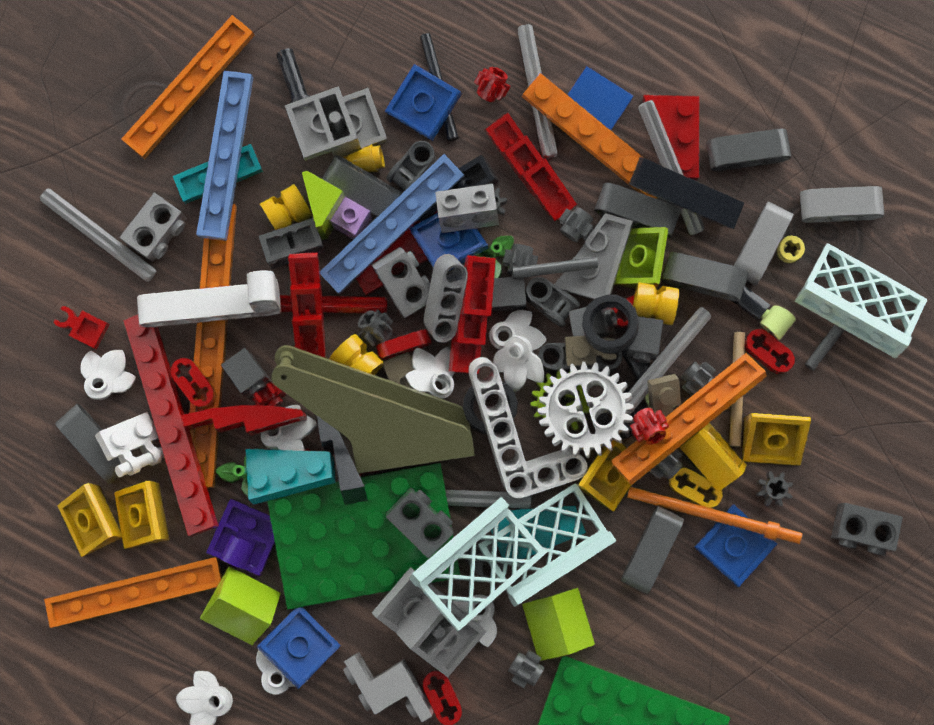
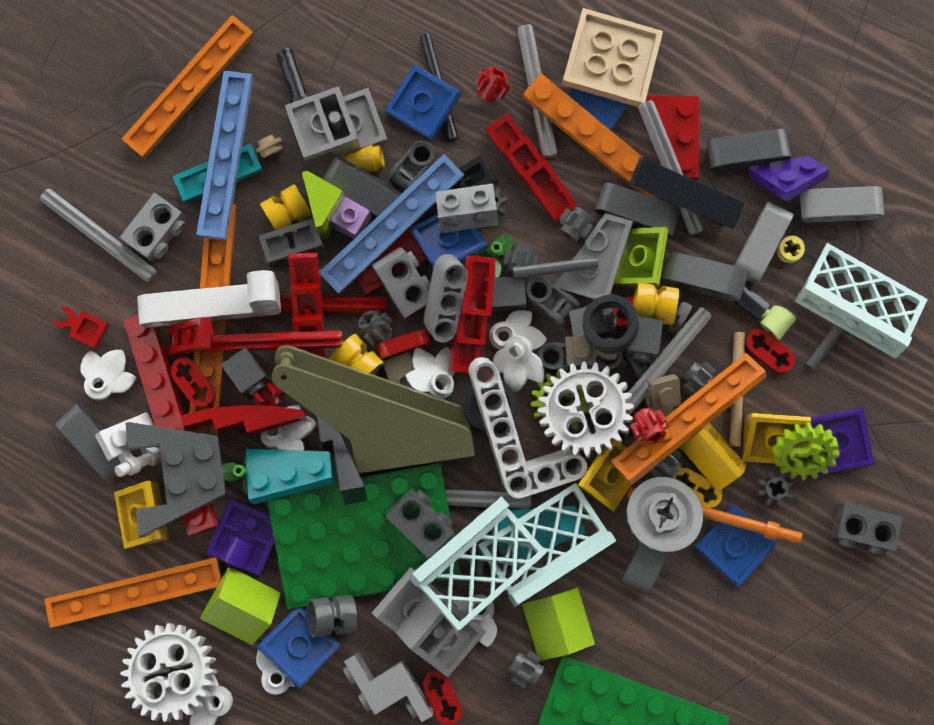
yellow slope [57,483,122,557] -> none
none -> white gear [120,623,217,722]
none -> dark grey wing [125,422,226,538]
none -> red plate [167,317,214,357]
none -> red axle [201,331,343,352]
none -> tan plate [255,135,283,158]
none -> dark grey wheel [307,595,357,637]
none -> tan plate [561,8,663,107]
none -> light grey gear [626,477,703,553]
none -> light grey tile [667,302,693,336]
none -> dark purple wing [749,156,829,202]
none -> lime gear [773,422,840,480]
none -> dark purple plate [810,407,875,475]

